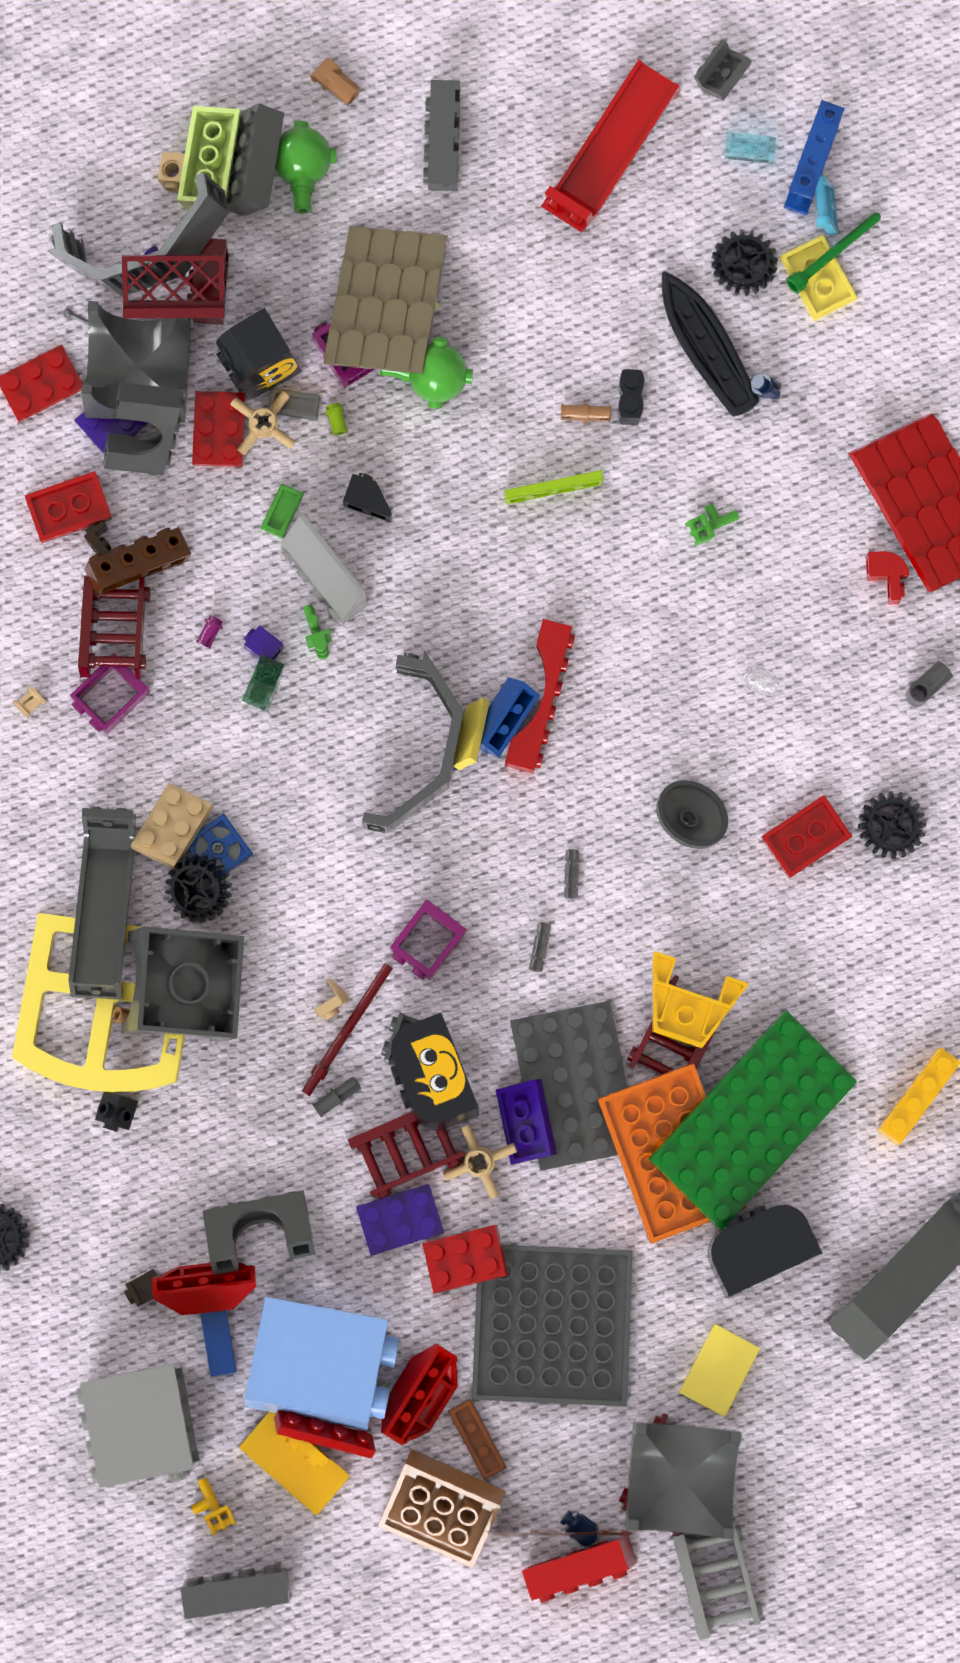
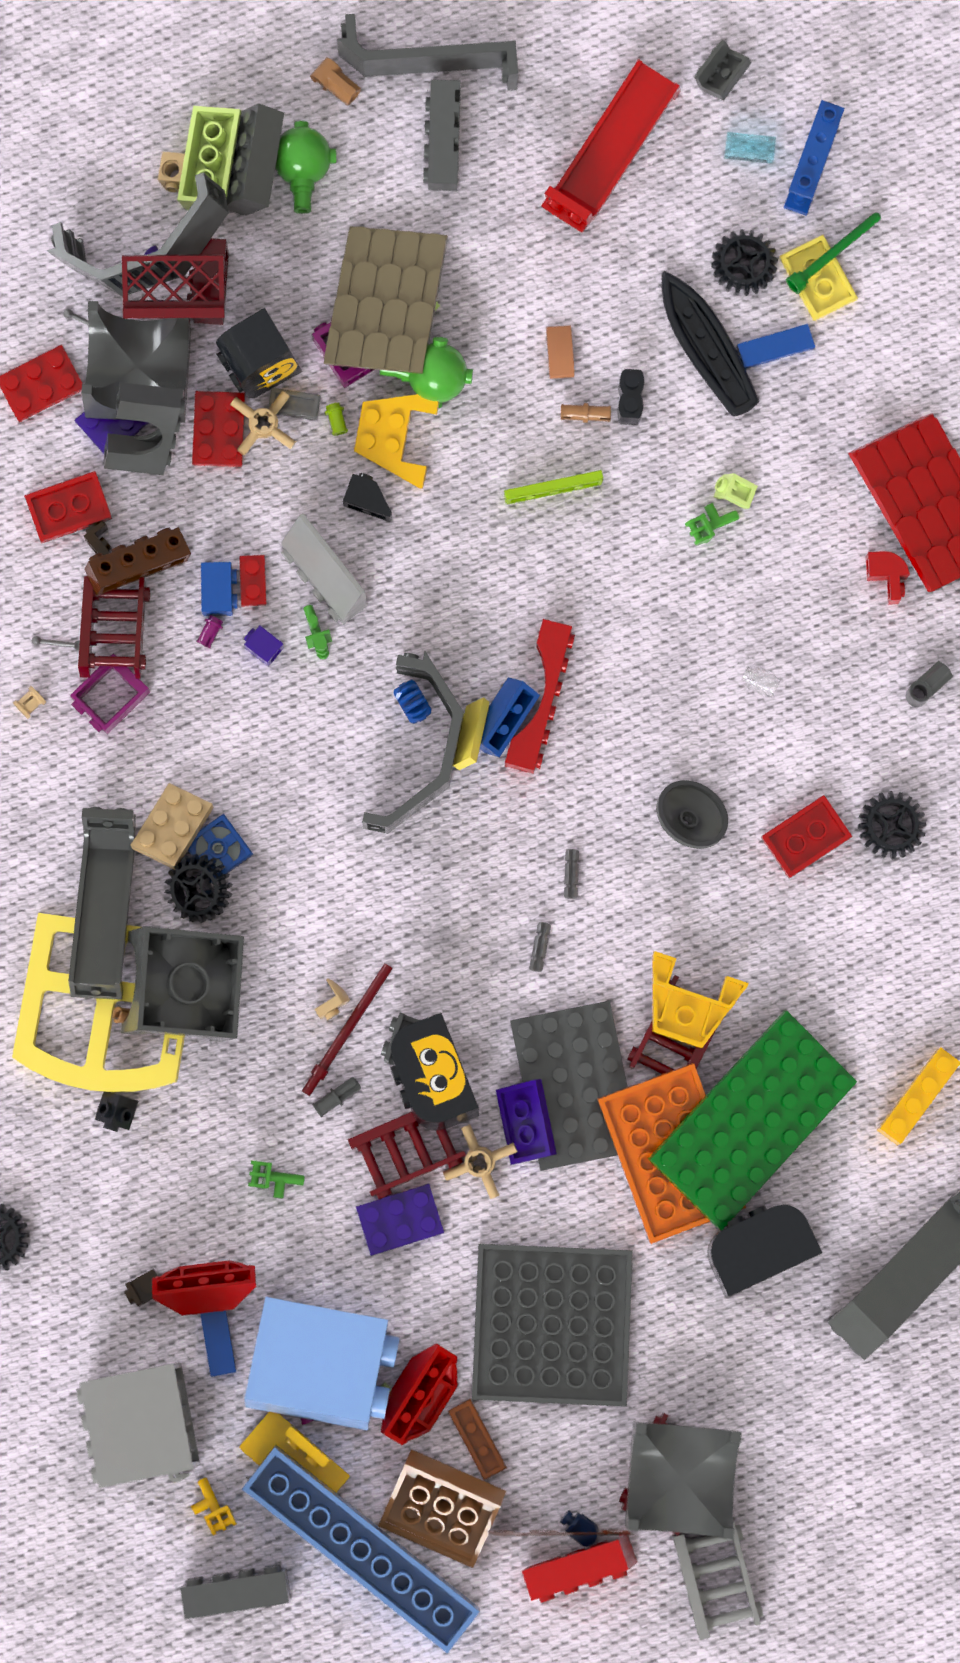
dark grey arch [203,1190,316,1275] -> none
clear green slope [242,654,285,712] -> none
bright green tile [261,483,304,539] -> none
red plate [274,1410,376,1459] -> none
magenta window [390,899,467,980] -> none
red plate [422,1225,509,1294] -> none
light yellow tile [679,1324,760,1417] -> none
dark blue arm [751,373,781,399] -> none
medium azure plate [815,176,839,235] -> none
none -> flat silver hinge [31,636,80,651]
none -> blue brick [201,562,238,616]
none -> red plate [239,555,267,606]
none -> medium blue brick [242,1445,480,1654]
none -> bright green arm [248,1161,305,1199]
none -> dark grey panel [337,14,518,91]
none -> yellow wing [354,394,439,488]
none -> blue gear [394,680,432,724]
none -> nougat slope [546,326,574,379]
none -> yellowish green bracket [714,473,758,509]
none -> blue tile [737,324,815,369]

